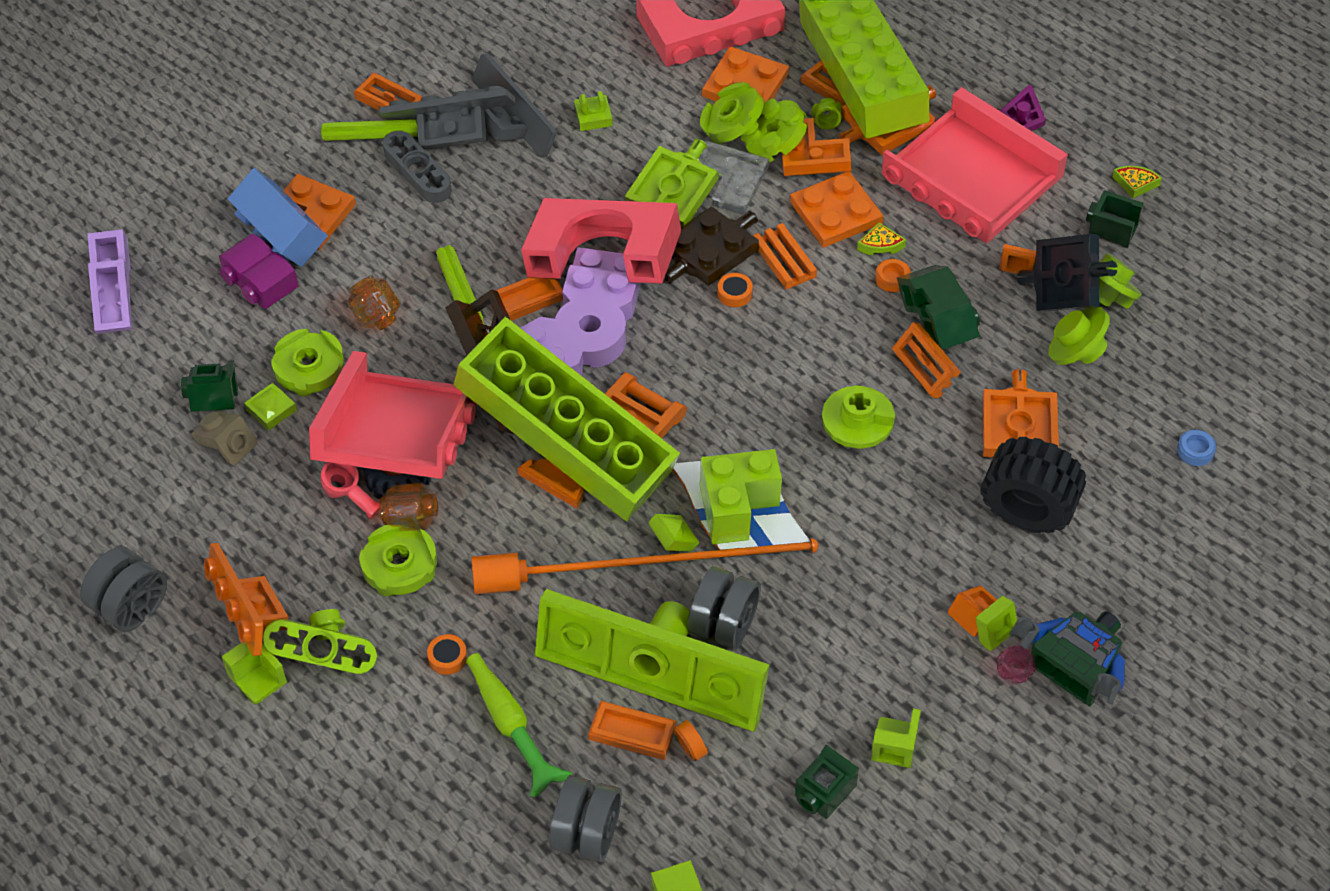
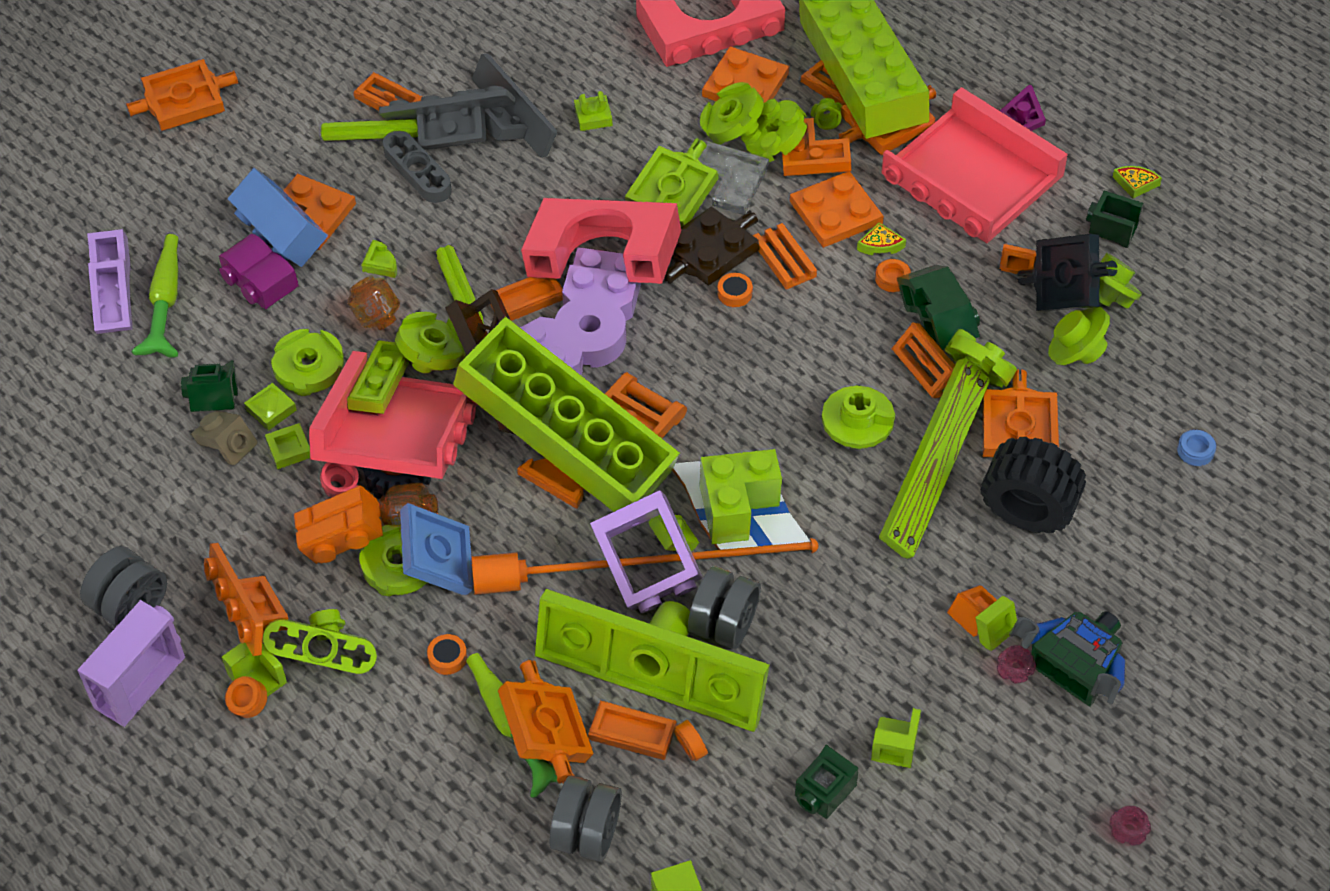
none -> lavender window [77,600,185,727]
none -> orange plate [126,59,238,131]
none -> piece [131,234,179,358]
none -> orange tile [225,676,267,718]
none -> lime tile [265,423,310,469]
none -> orange brick [294,485,383,564]
none -> lime tile [347,340,410,414]
none -> lime tile [361,240,397,278]
none -> lime plate [395,312,466,373]
none -> medium blue tile [400,503,474,595]
none -> orange plate [498,660,594,784]
none -> lavender window [590,490,703,613]
none -> lime tile [879,358,991,559]
none -> lime plate [945,329,1017,388]
none -> clear pink plate [1110,806,1151,846]

